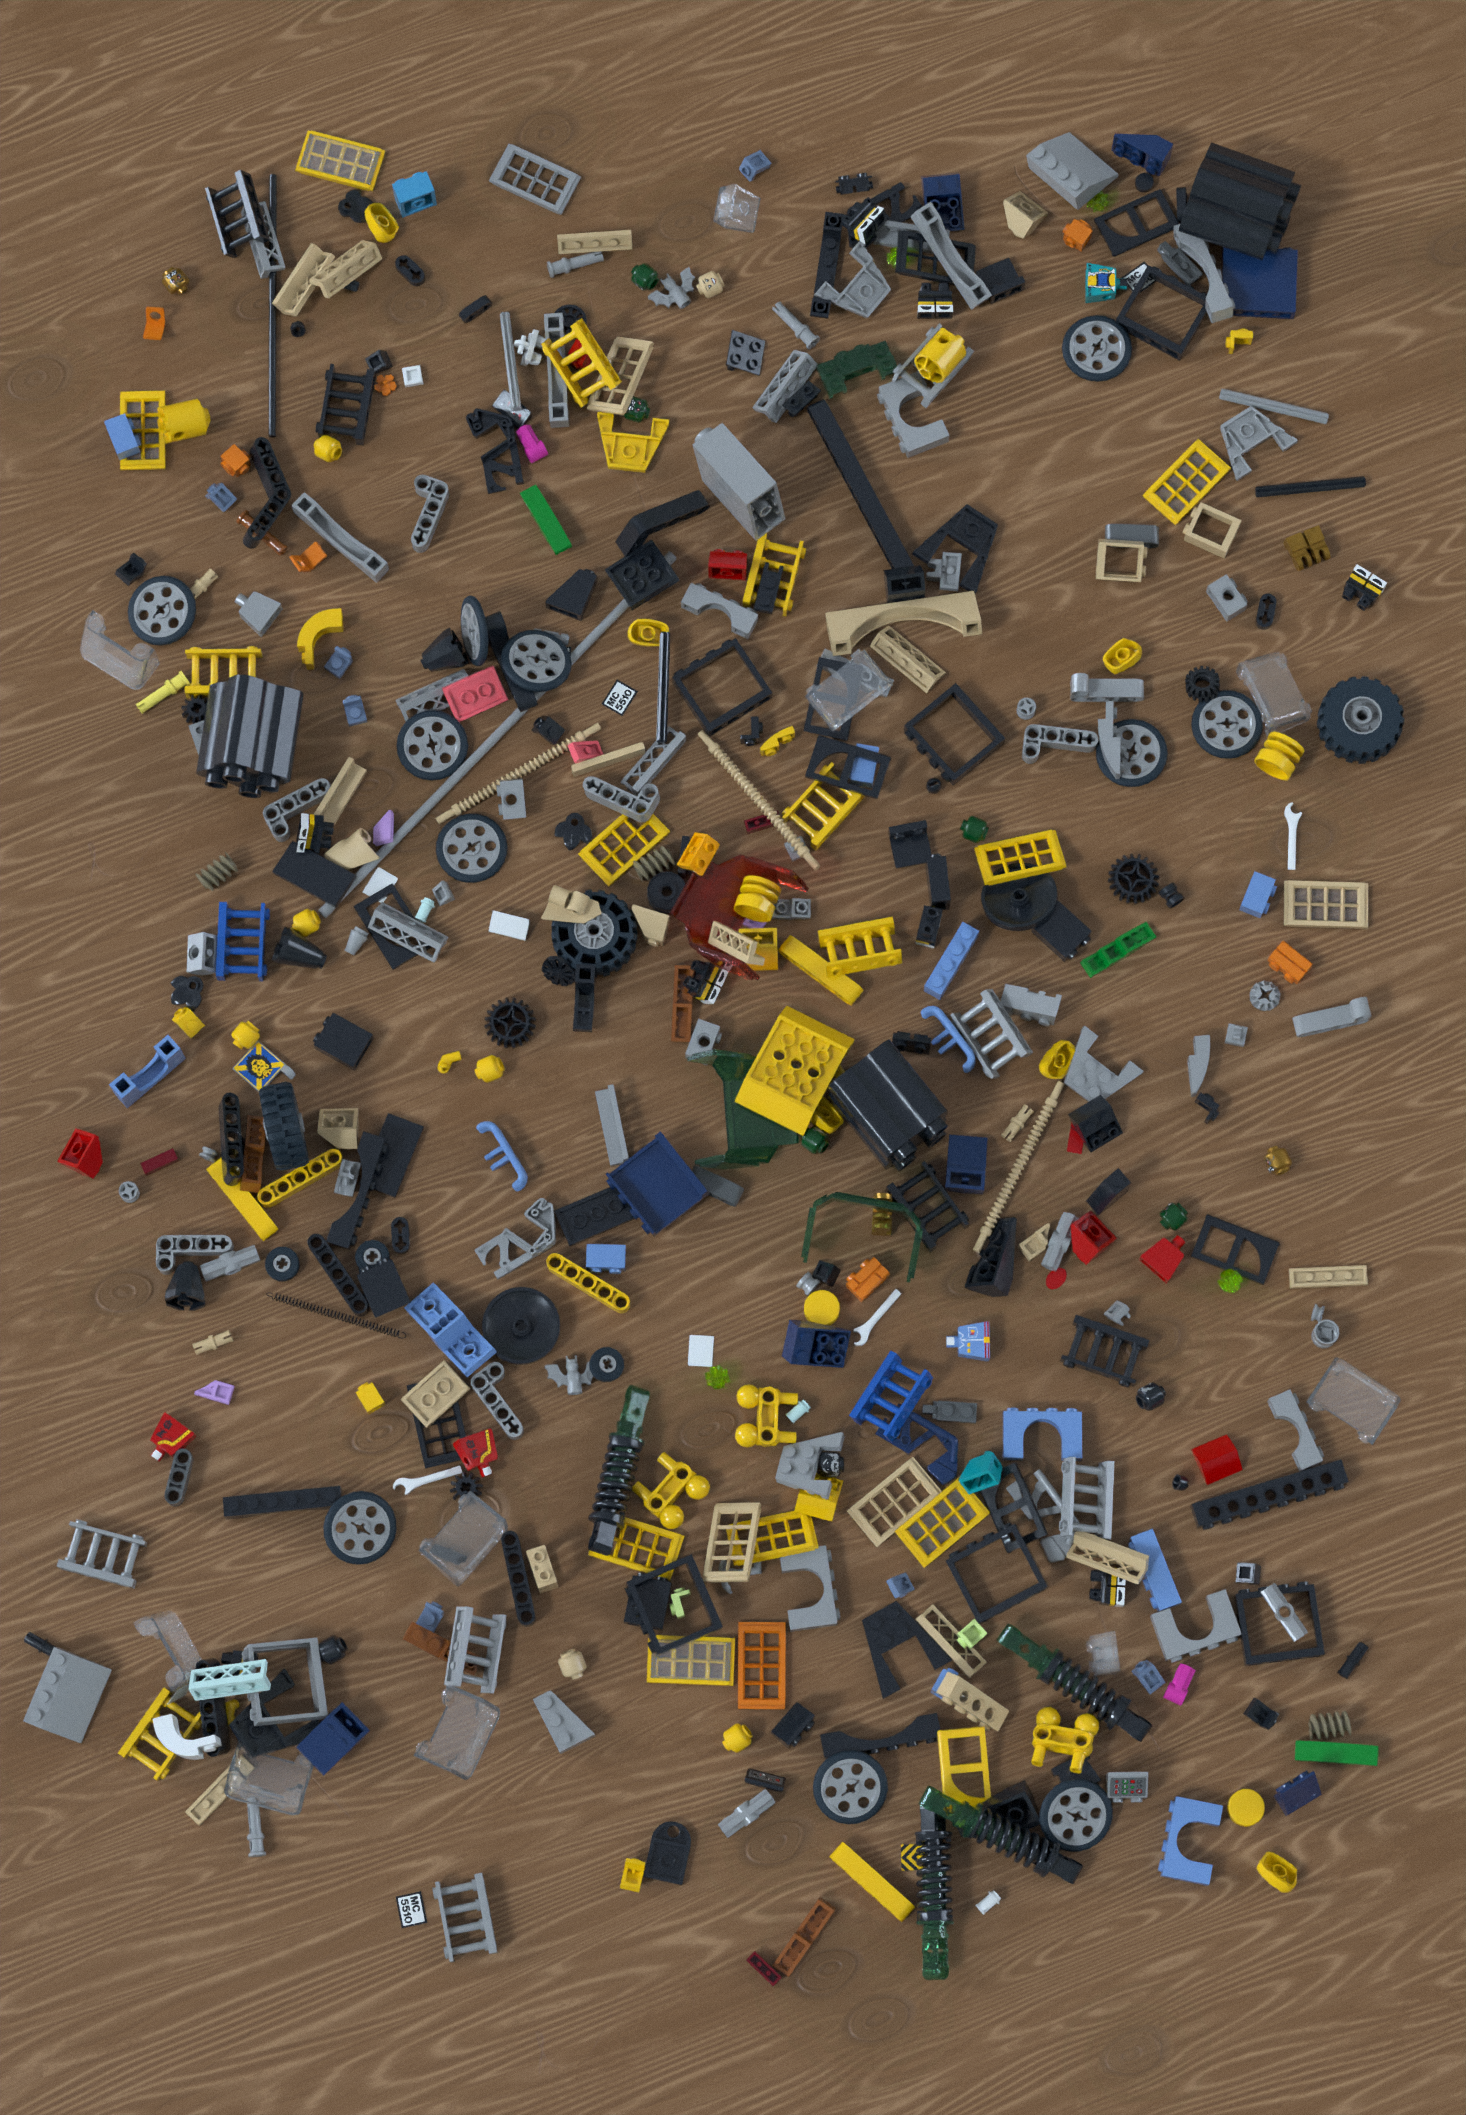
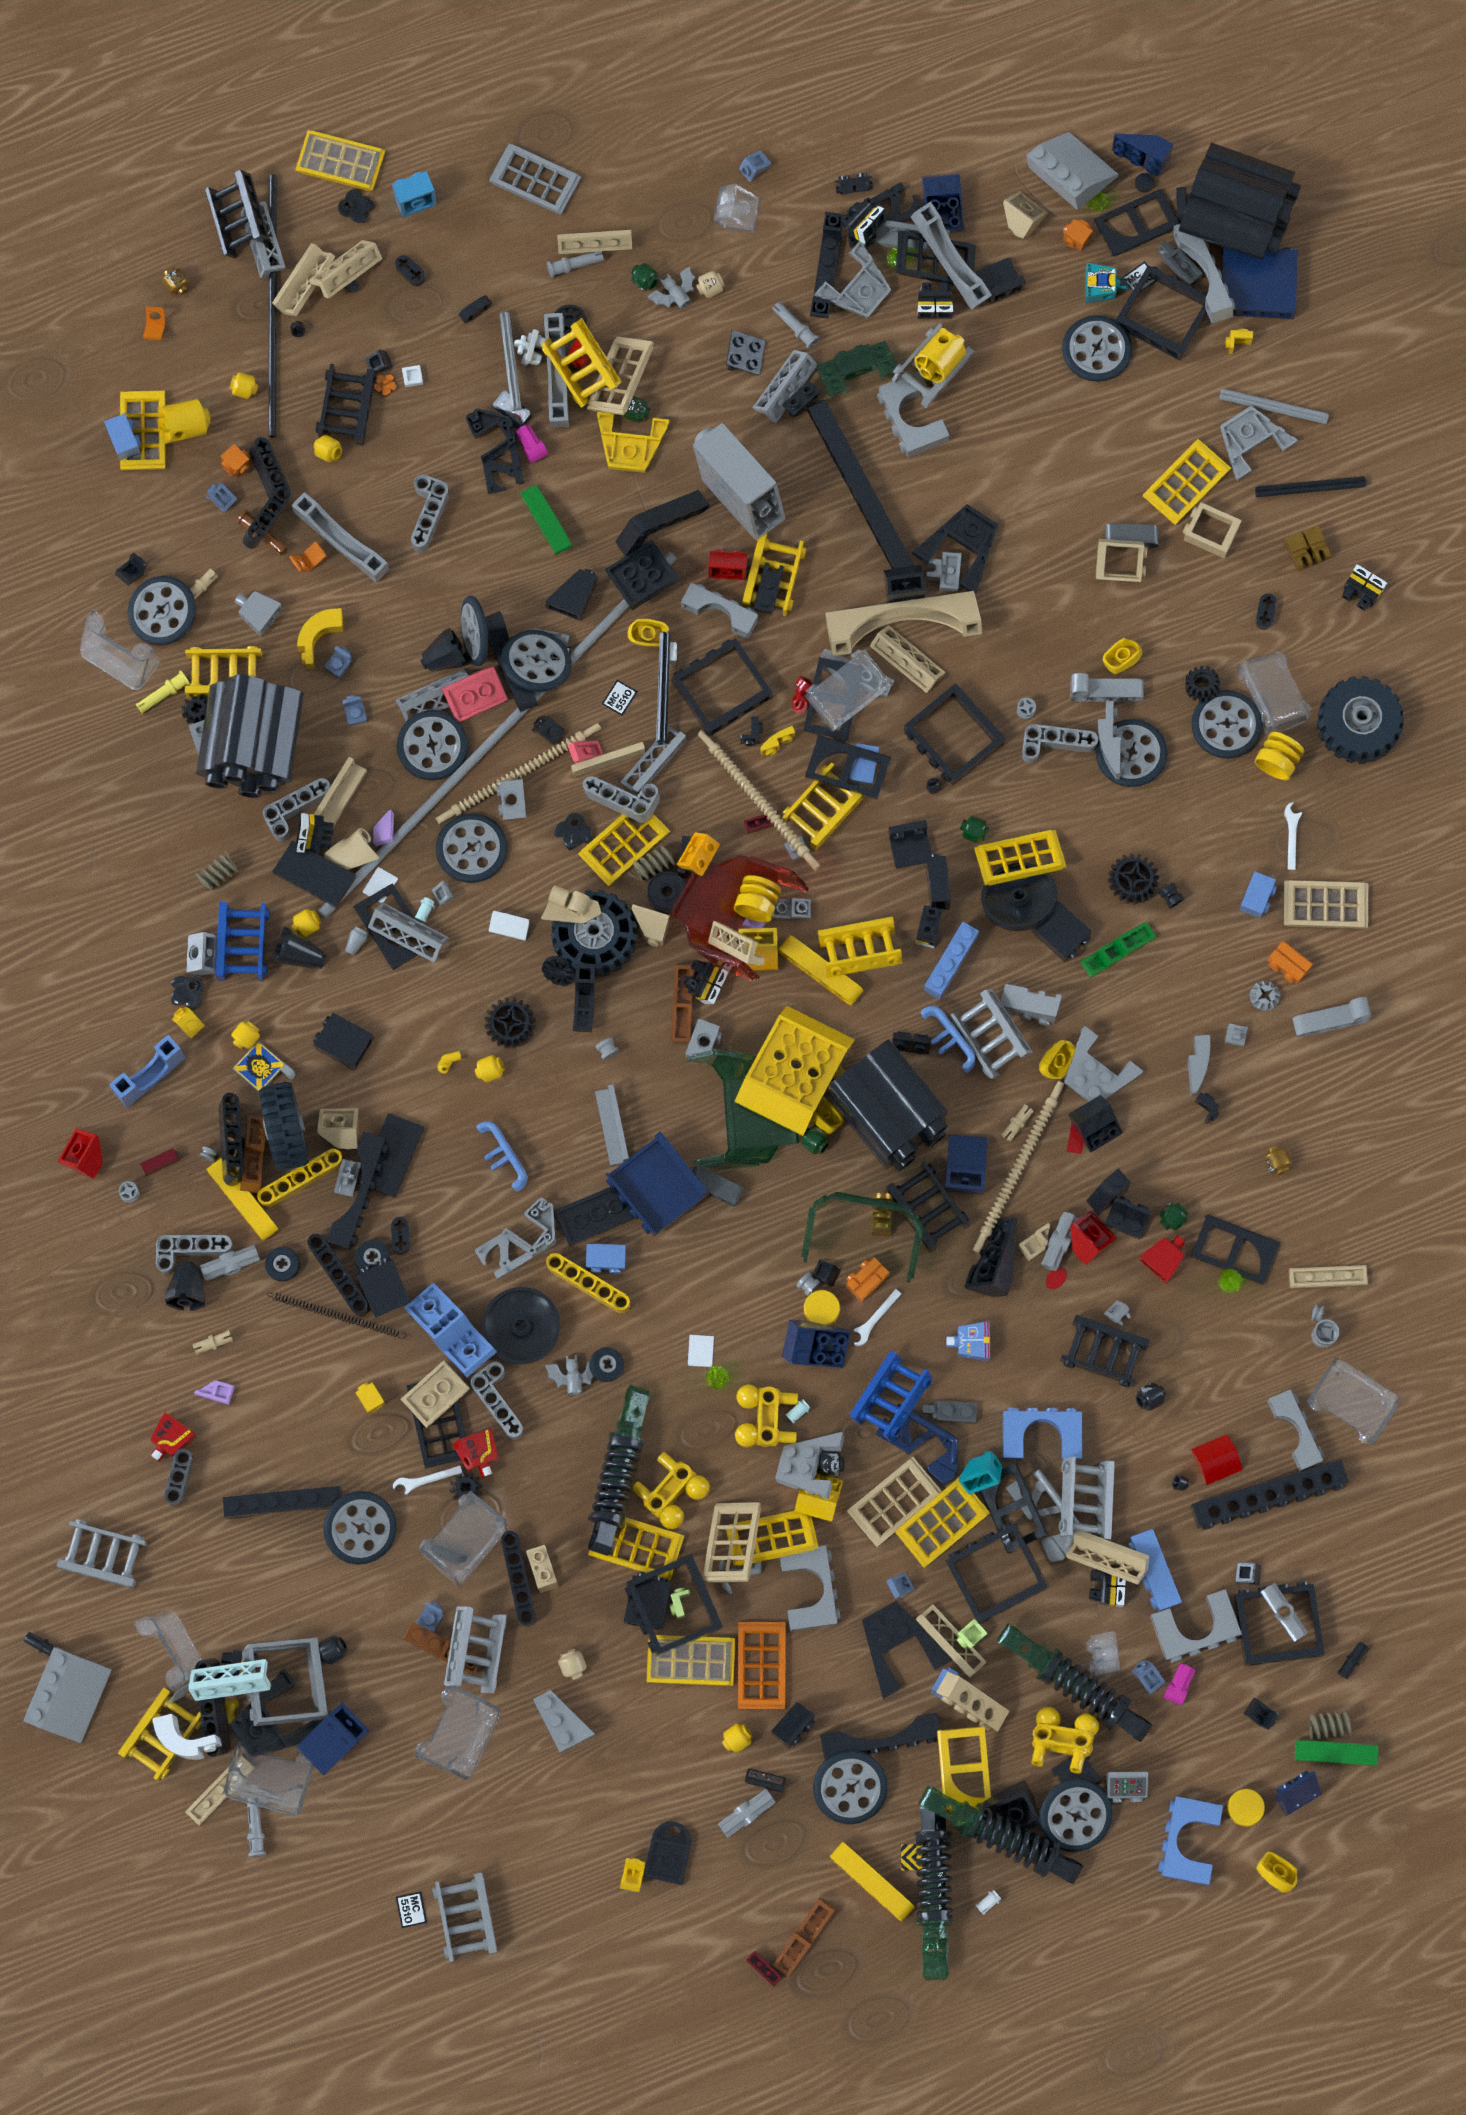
yellow piece [365,203,399,243] -> none
light grey brick [1206,574,1247,622] -> none
none -> yellow head [229,372,258,399]
none -> light grey wheel [596,1038,620,1060]
none -> white tile [669,642,677,666]
none -> red arm [792,676,813,714]
none -> black bracket [1104,1196,1151,1240]

